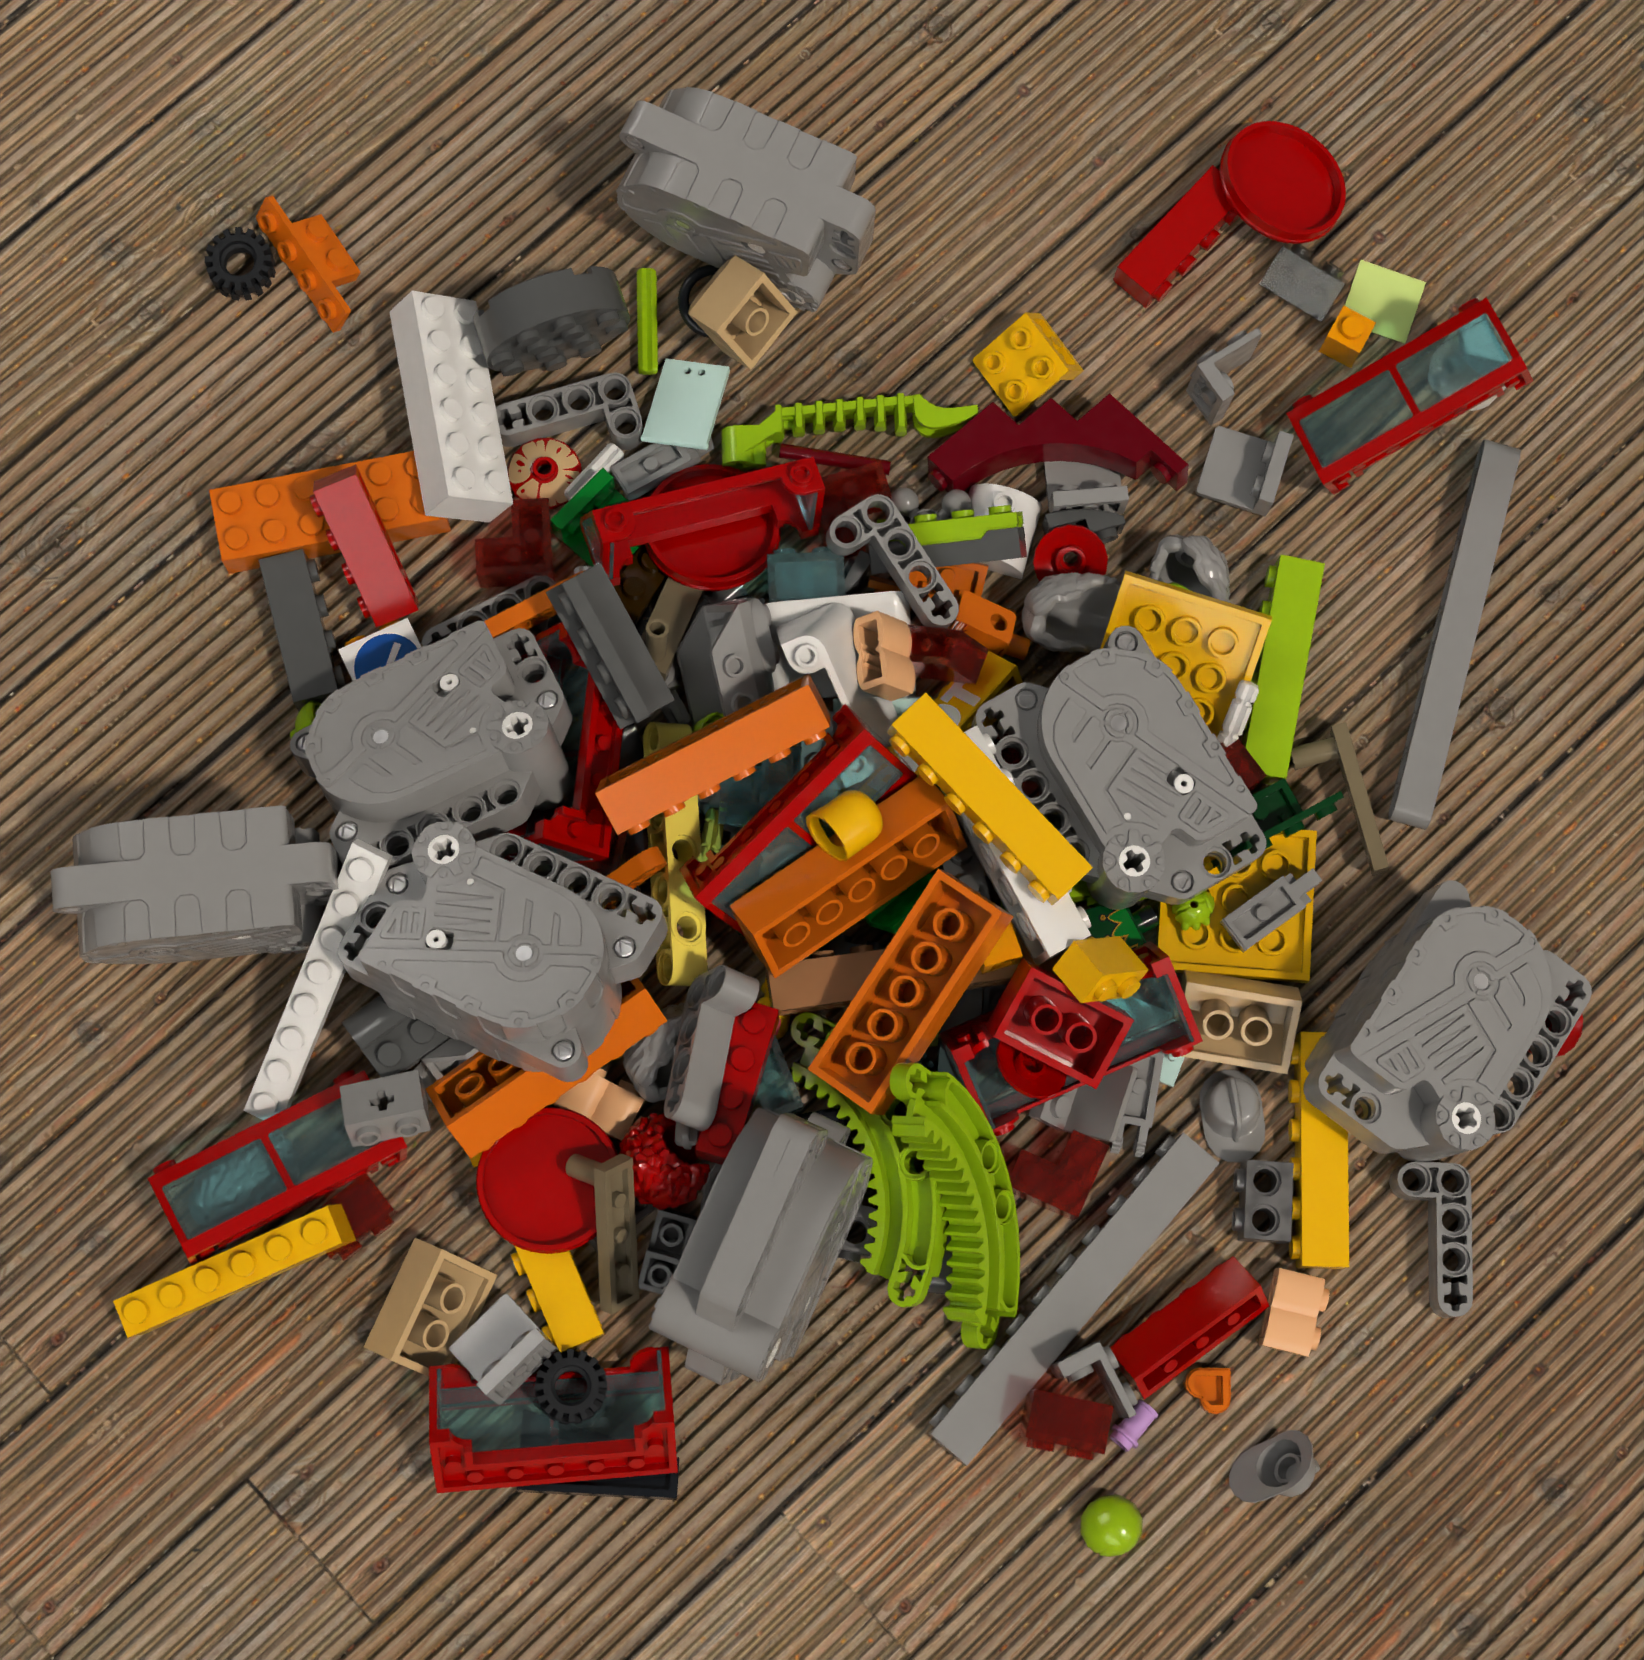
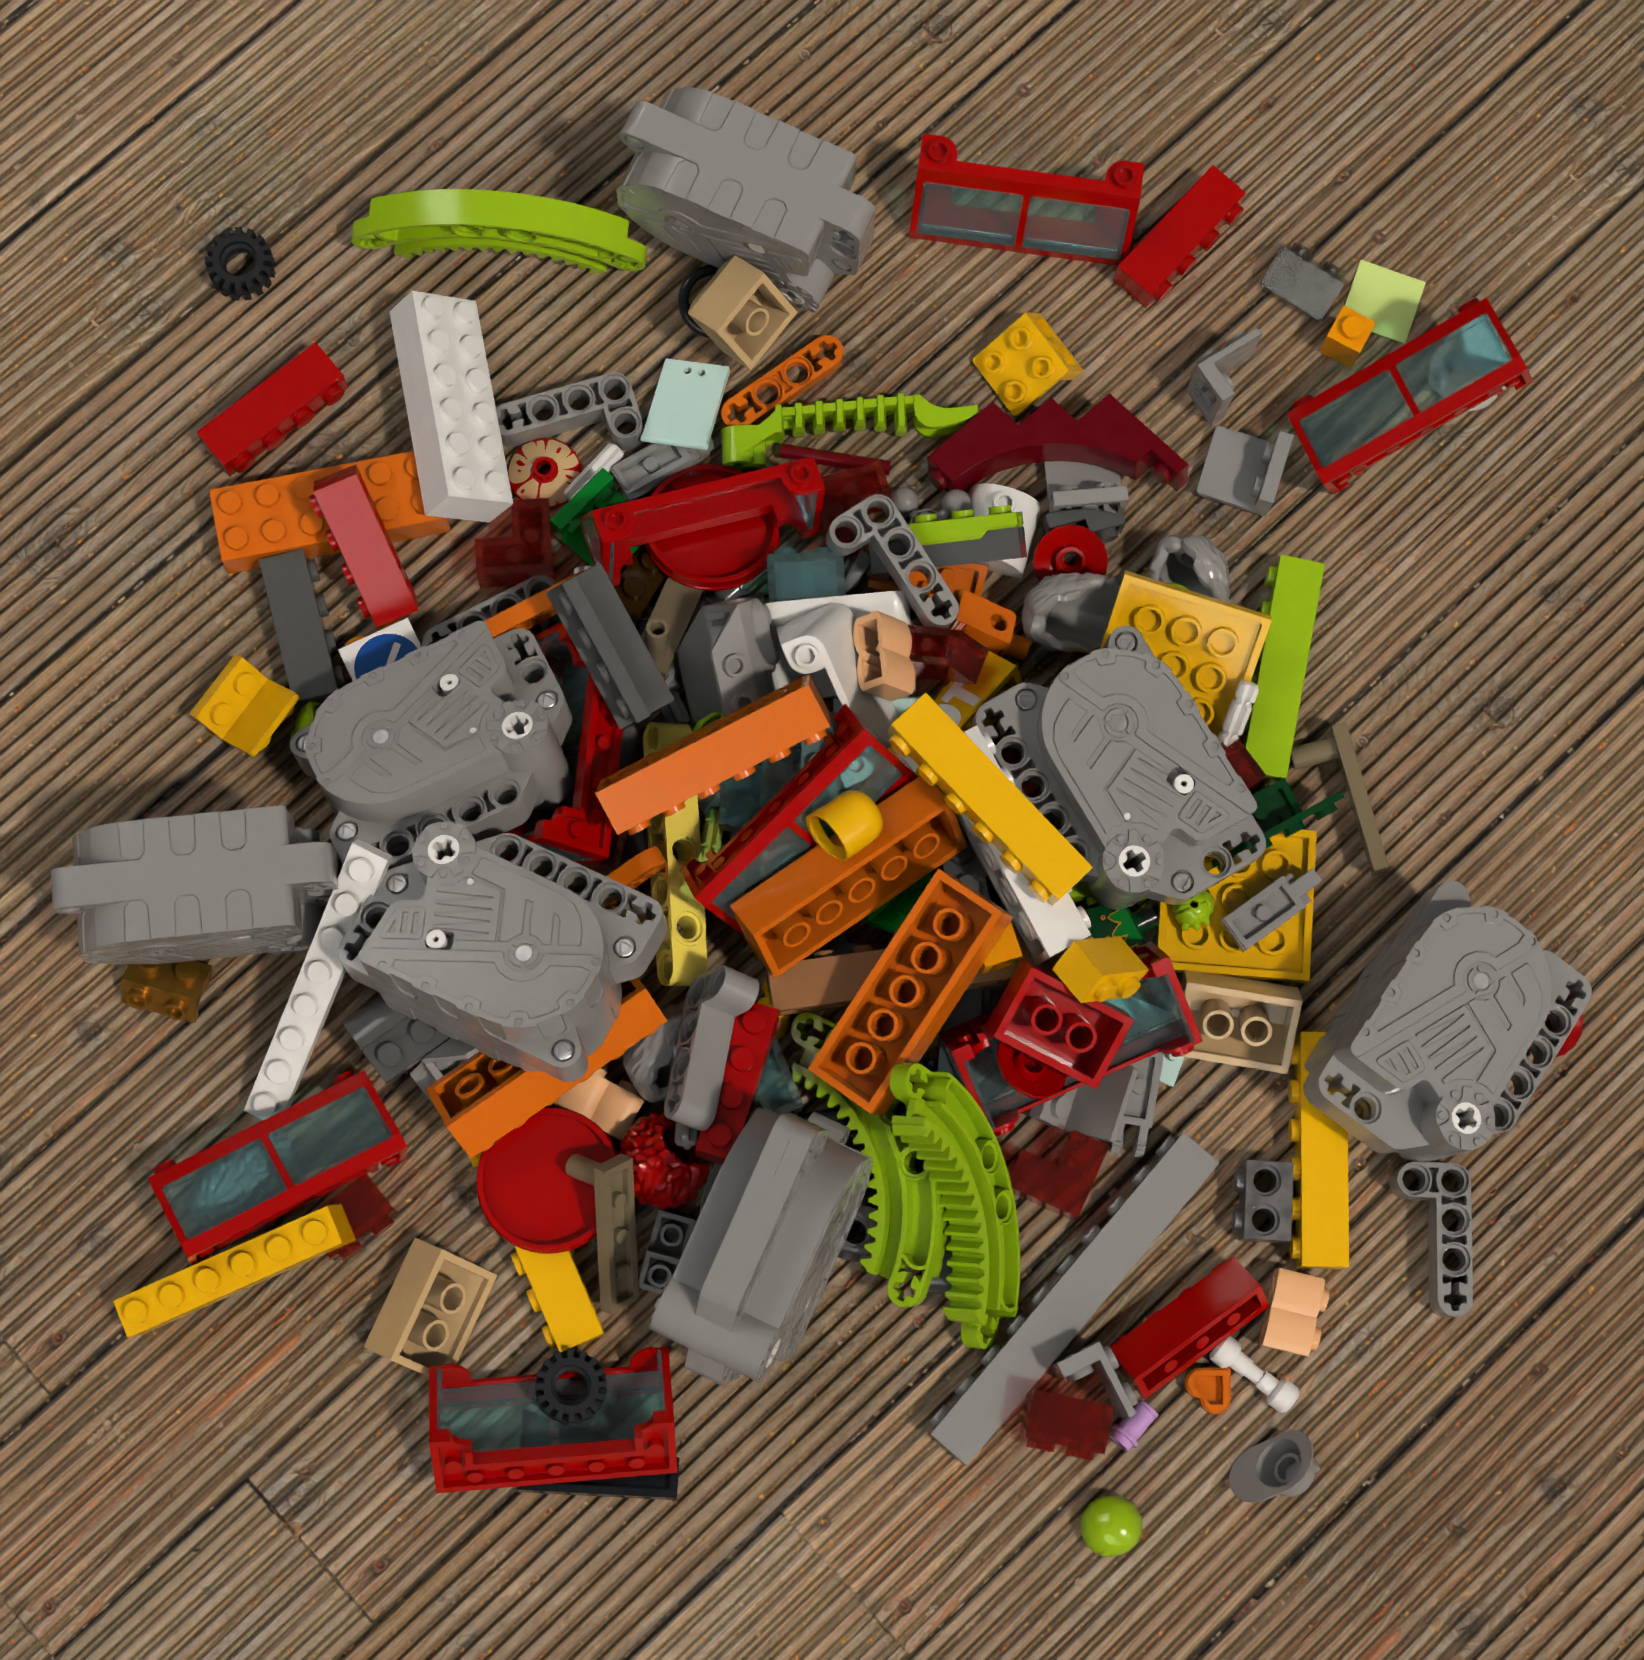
orange bracket [256,196,361,333] -> none
light grey brick [340,1070,431,1147] -> none
light grey bracket [449,1294,558,1405] -> none
dark grey brick [472,266,630,376] -> none
lime axle [636,268,658,375] -> none
light grey piece [1199,1070,1265,1163] -> none
red brick [1220,121,1346,244] -> none
light grey beam [1388,439,1521,830] -> none
none -> pearl gold bracket [121,961,212,1023]
none -> yellow bracket [189,654,300,757]
none -> red brick [197,342,348,477]
none -> lime gear [351,189,647,273]
none -> orange beam [721,335,844,428]
none -> windscreen [909,133,1145,266]
none -> white piece [1209,1336,1299,1413]

